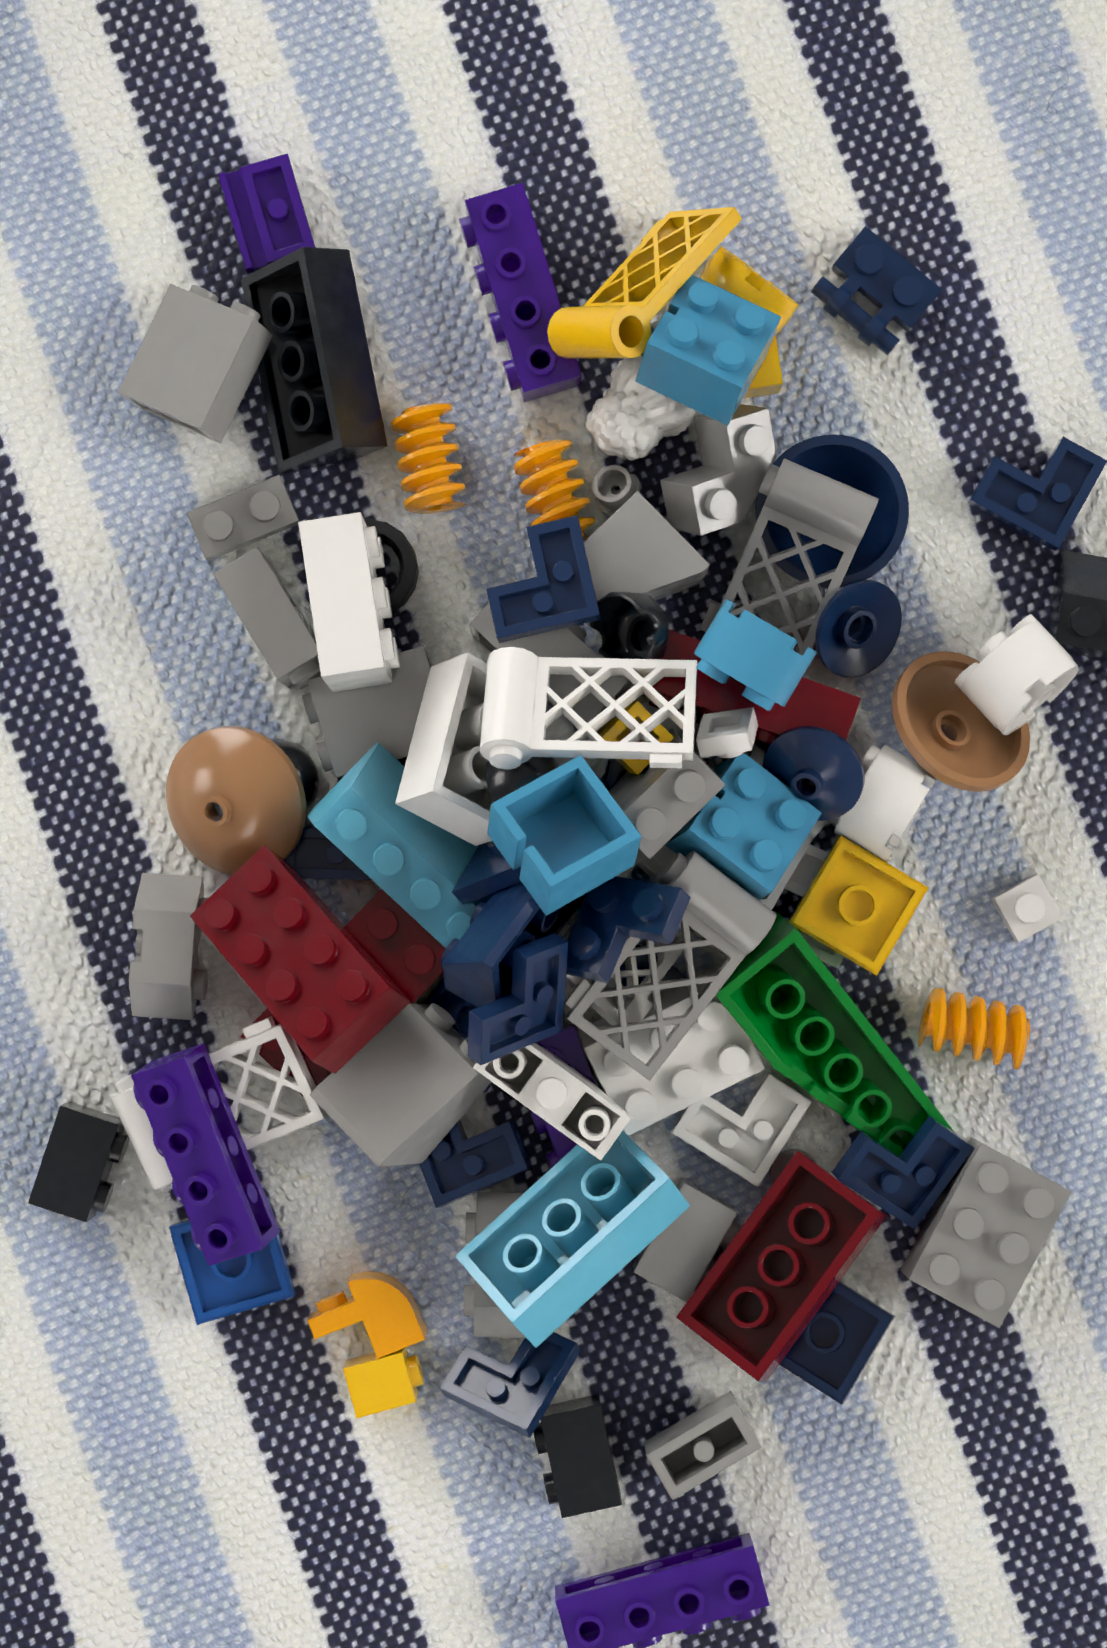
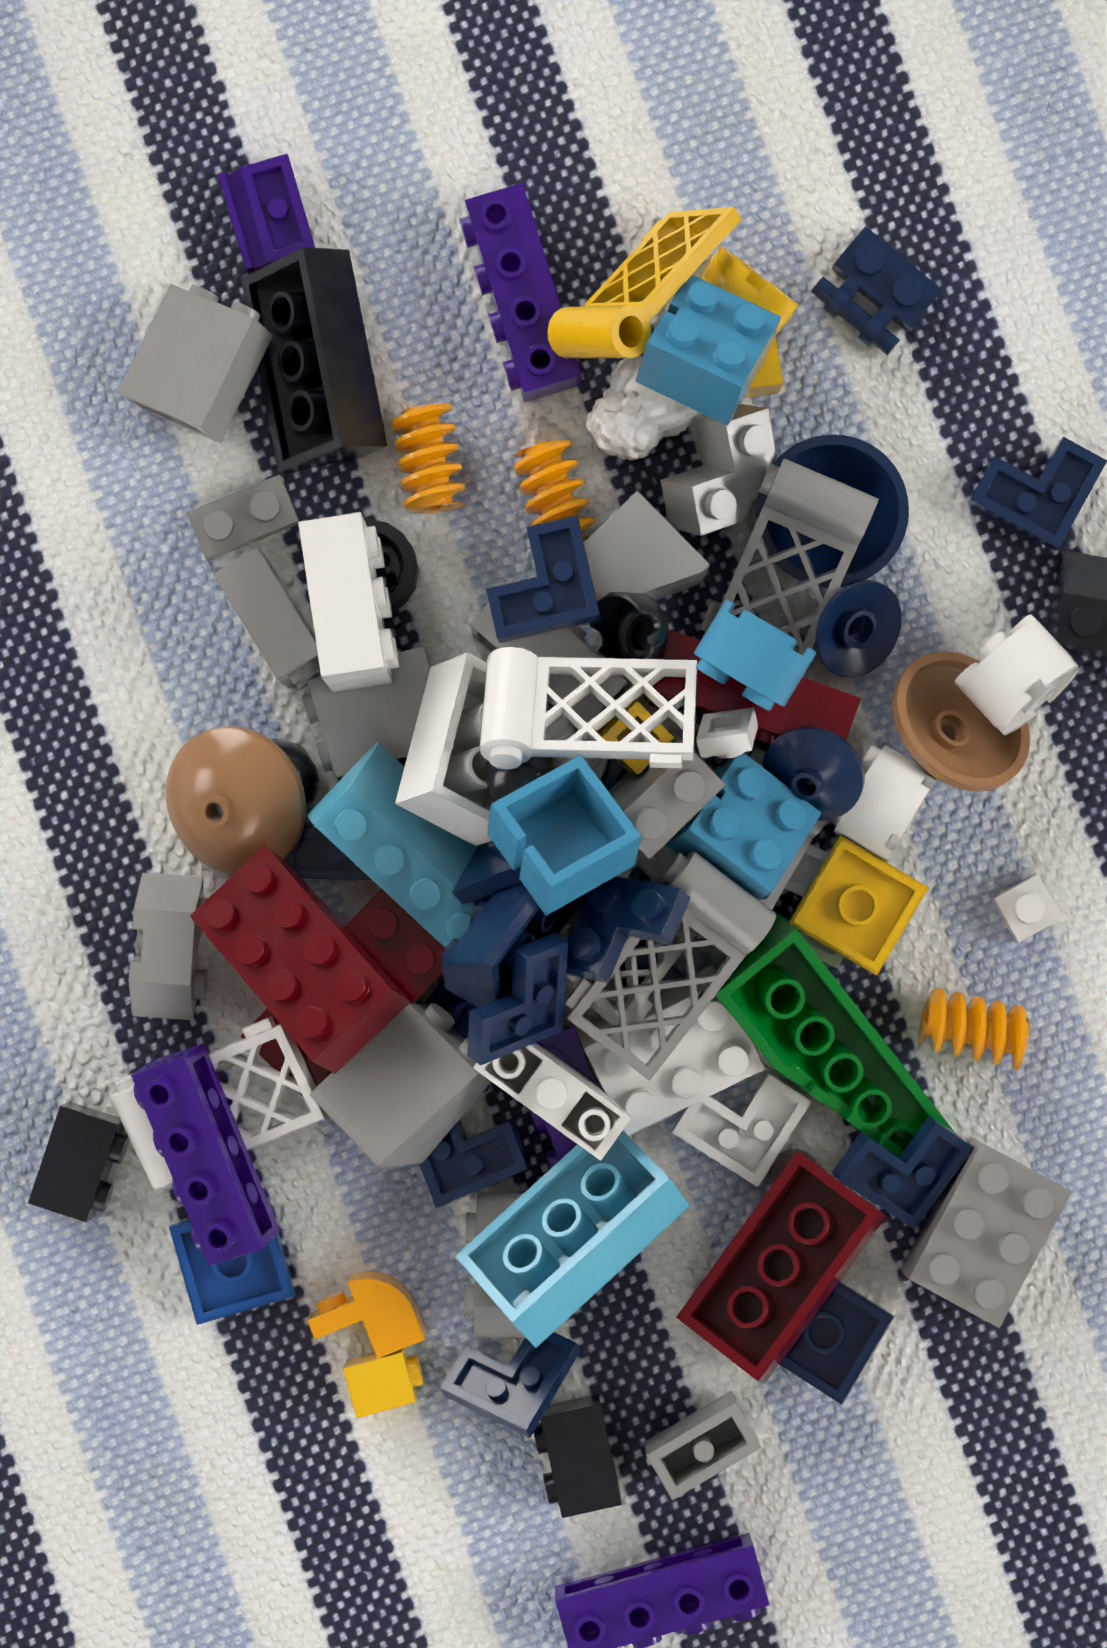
light grey plate [592,465,640,513] -> none
light grey brick [632,1177,740,1302] -> none

